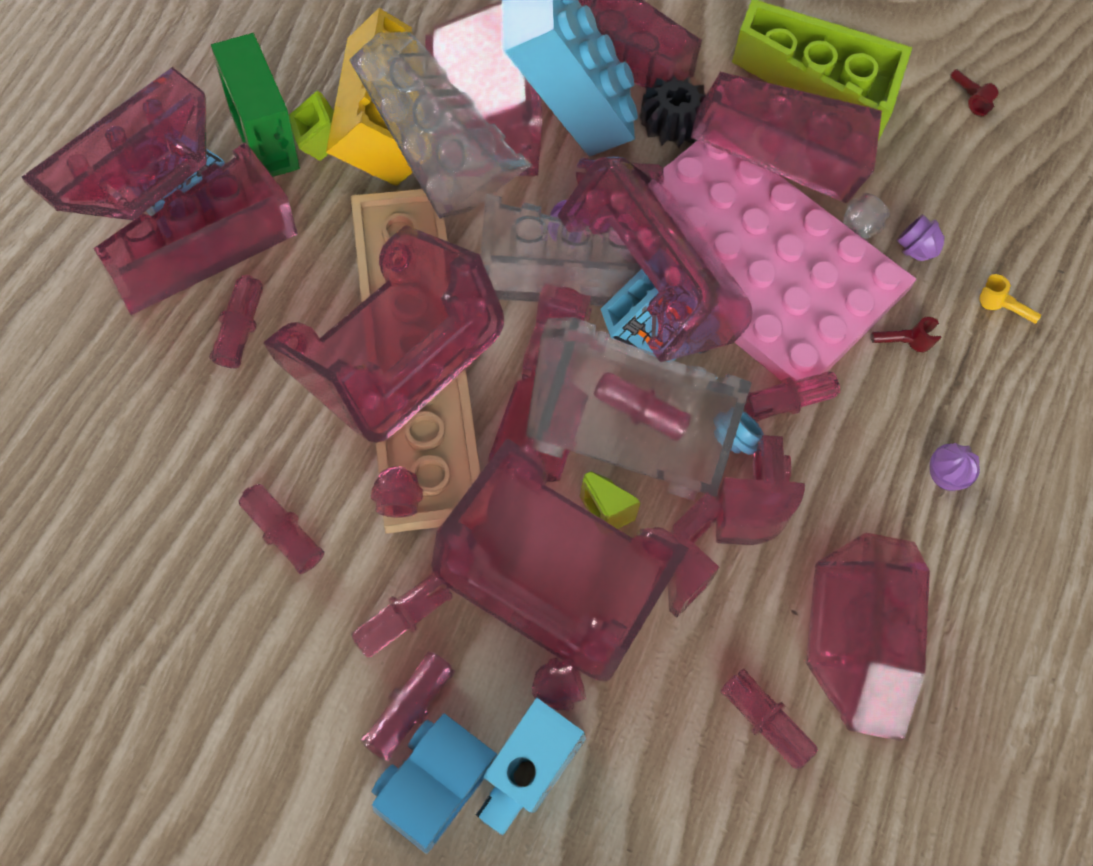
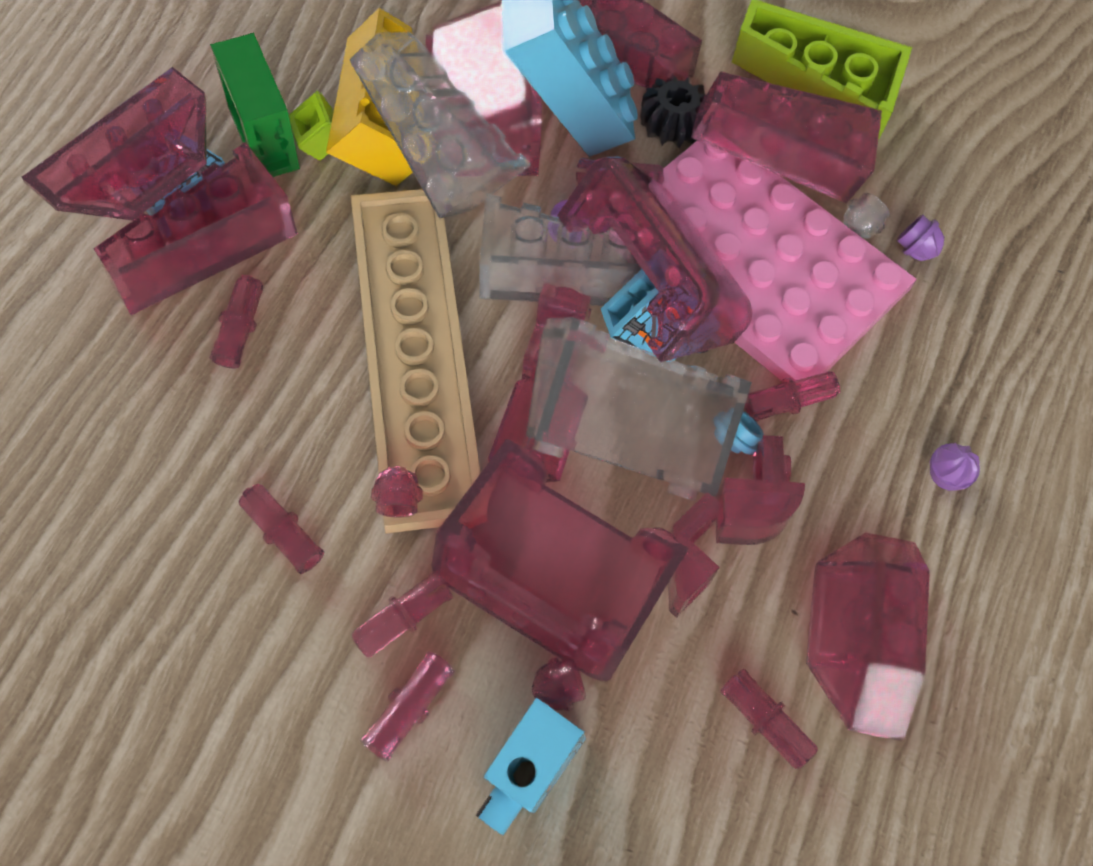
clear pink windscreen [263,225,504,443] -> none
dark azure brick [371,713,497,855] -> none
lime slope [579,471,641,535] -> none
clear pink axle [594,372,691,441] -> none
dark red hand [871,316,942,353] -> none
dark red hand [950,69,999,117] -> none
yellow hand [979,274,1041,324] -> none

